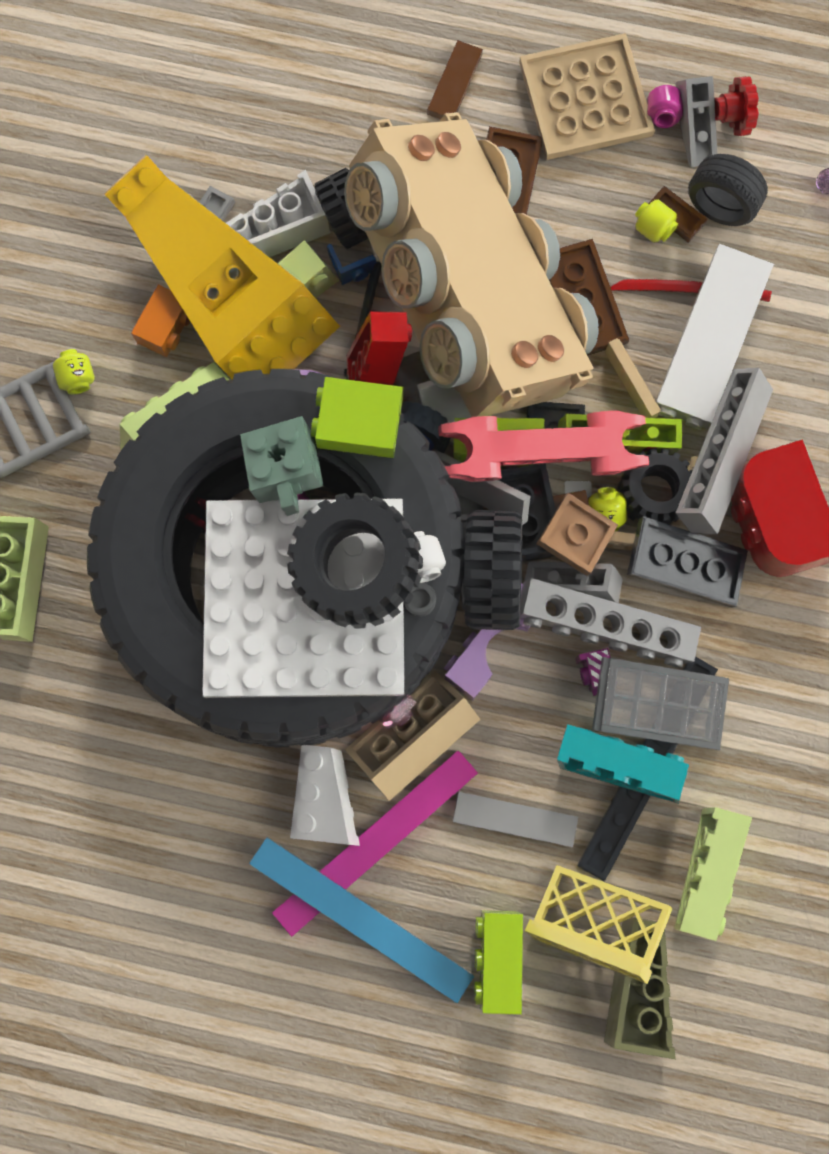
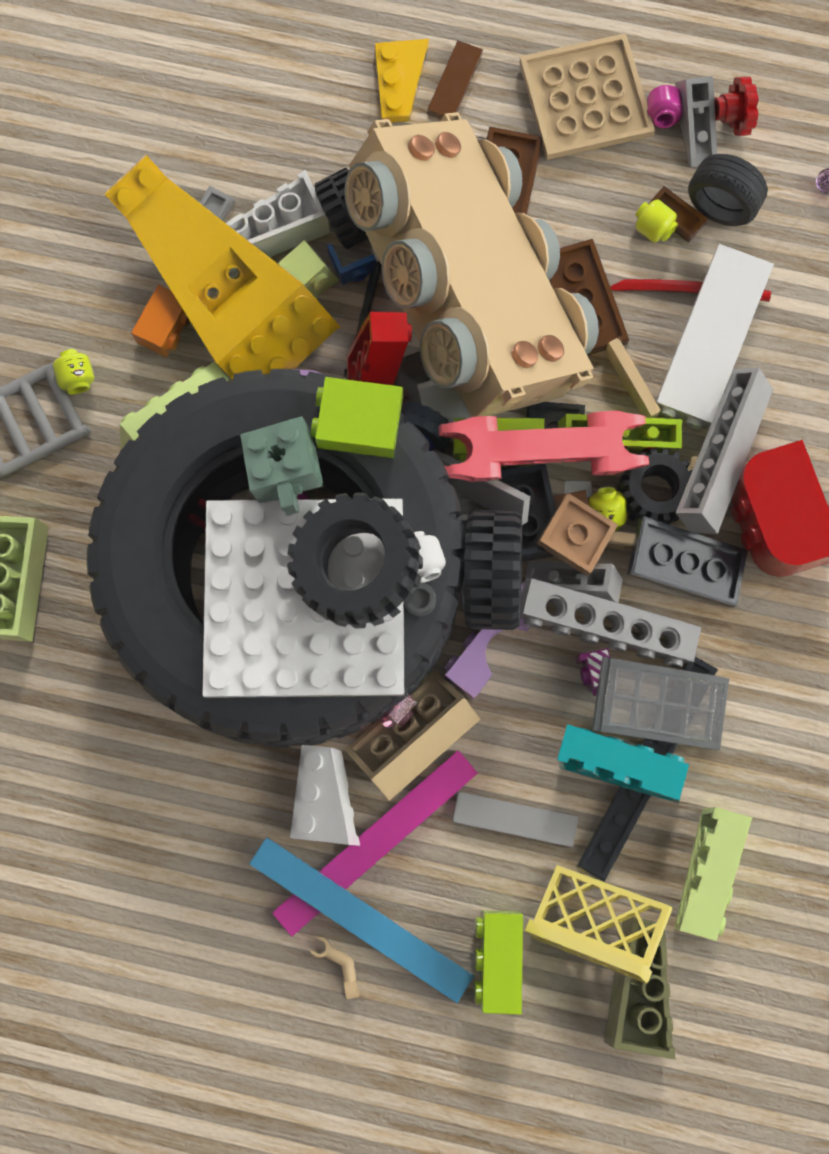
none -> tan arm [310,937,359,1000]
none -> yellow wing [375,39,429,123]

